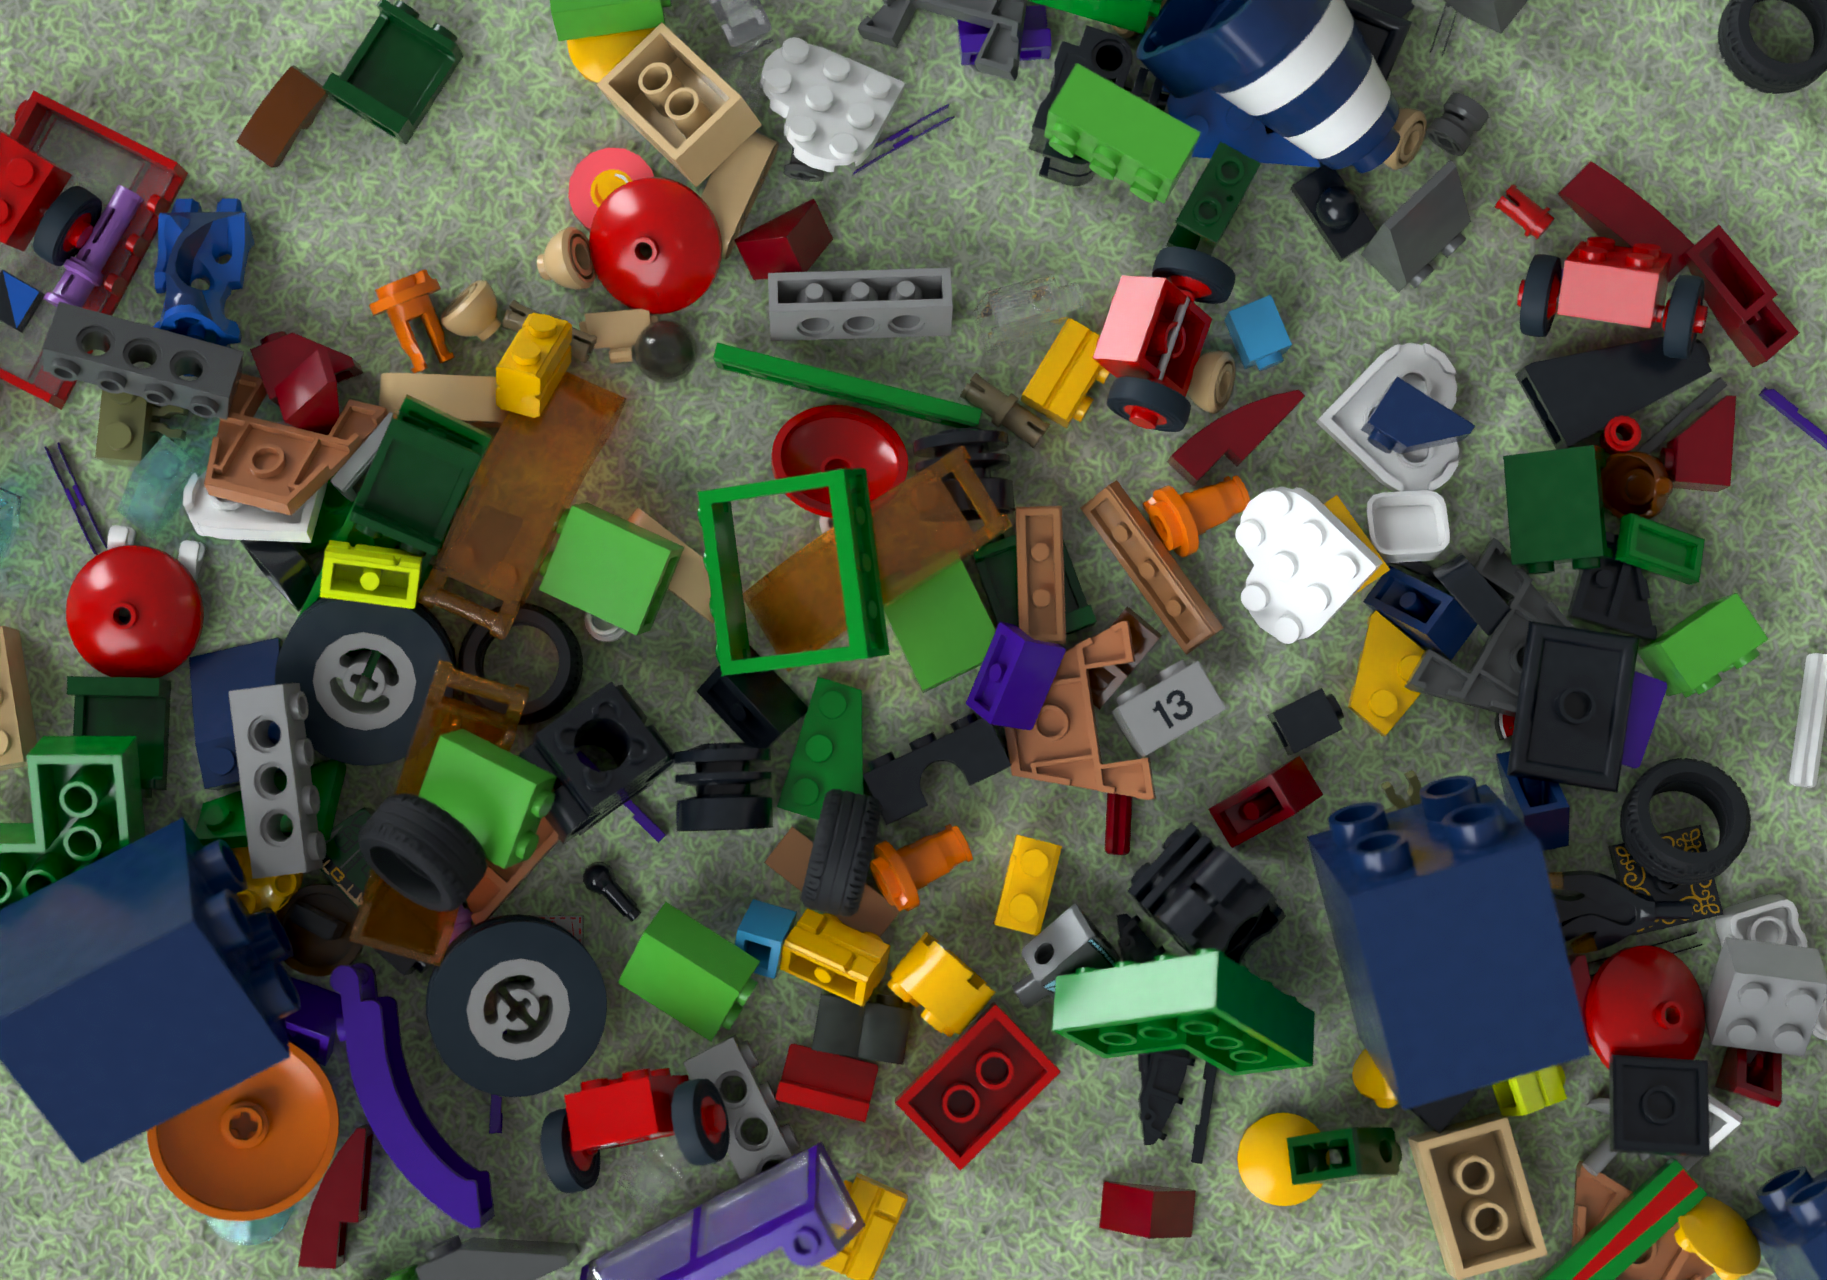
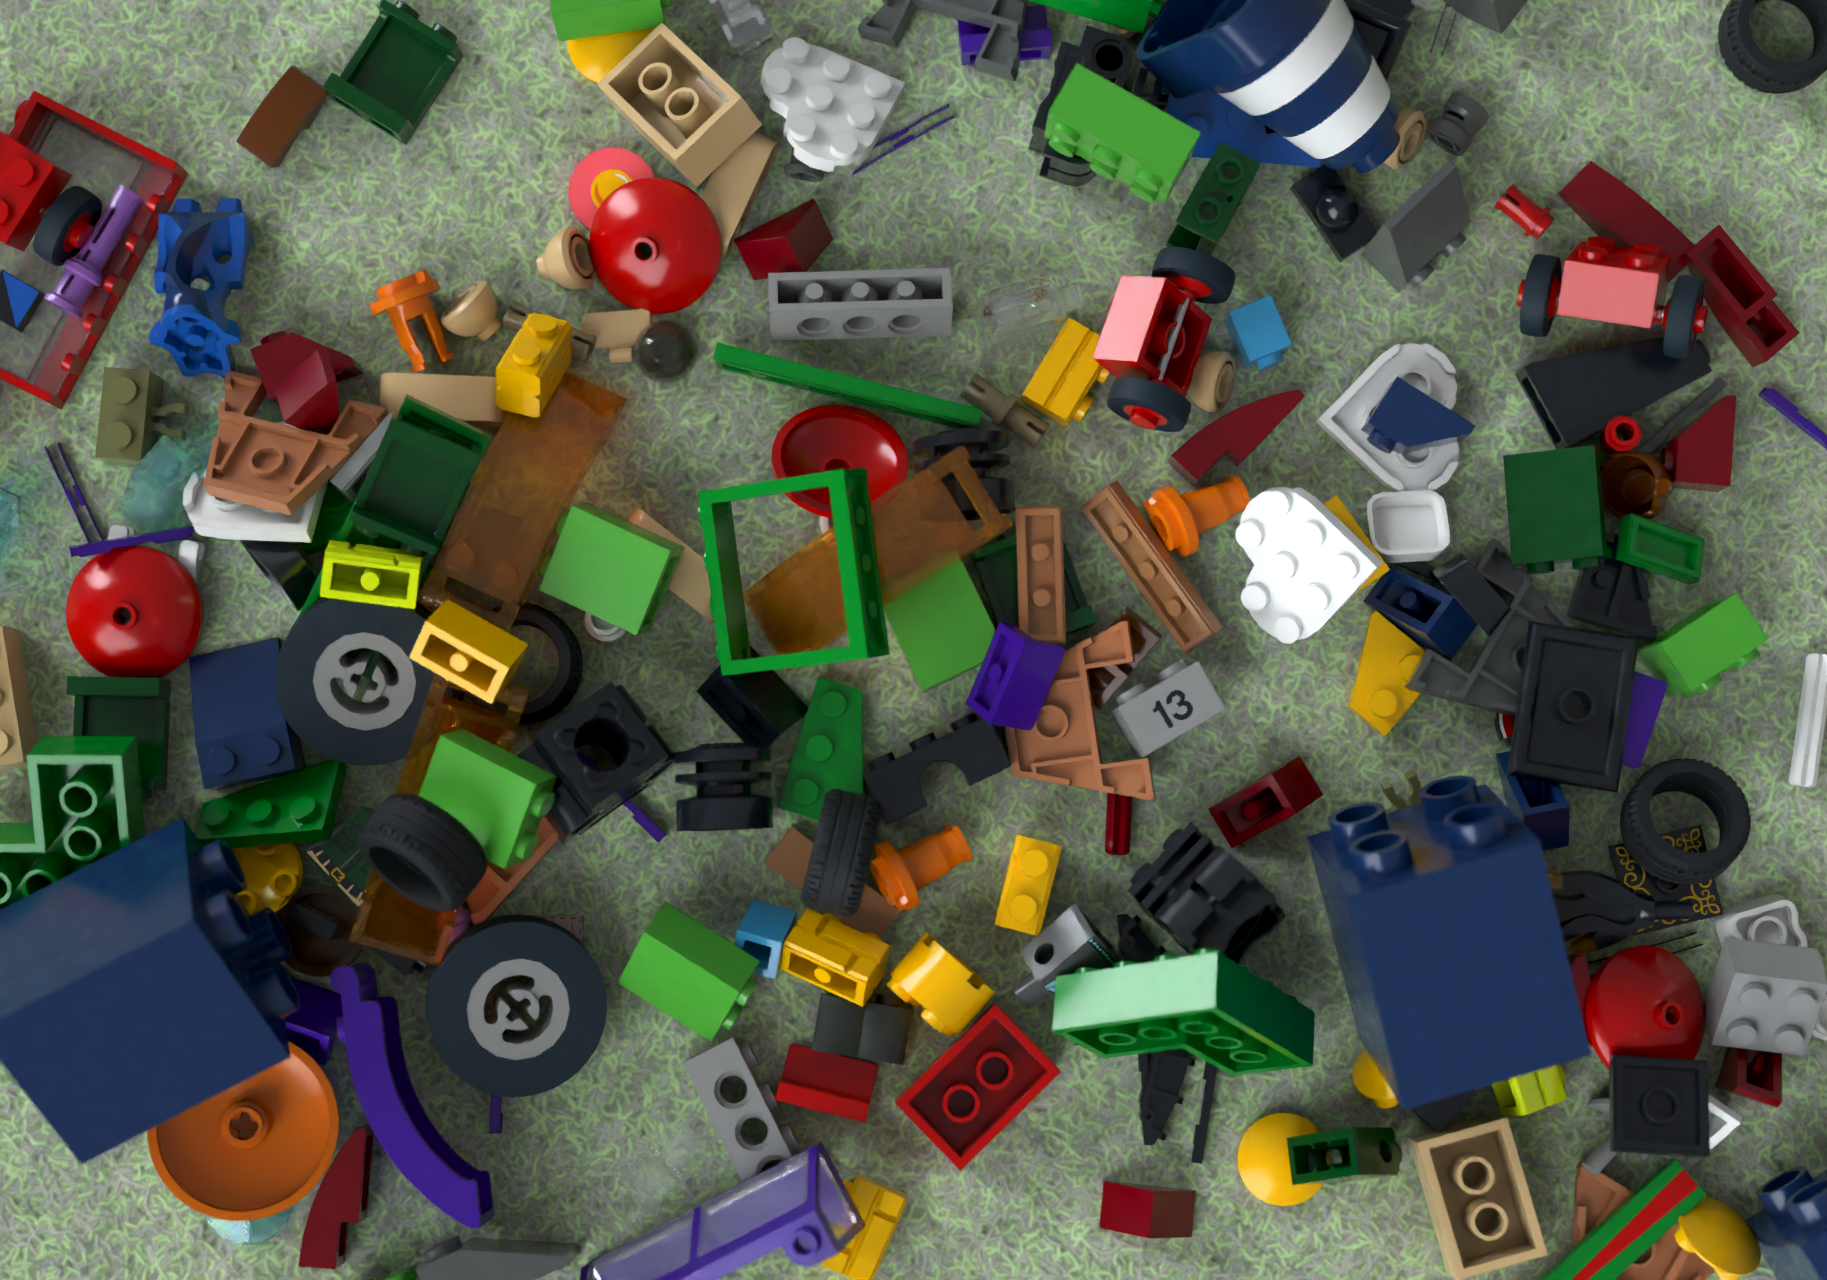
dark grey brick [42,302,244,420] -> none
light grey brick [228,683,326,879] -> none
brick [541,1068,730,1193] -> none
black piece [583,862,641,922] -> none
black brick [1267,688,1344,756] -> none
none -> dark purple piece [69,526,194,557]
none -> yellow brick [409,599,529,704]

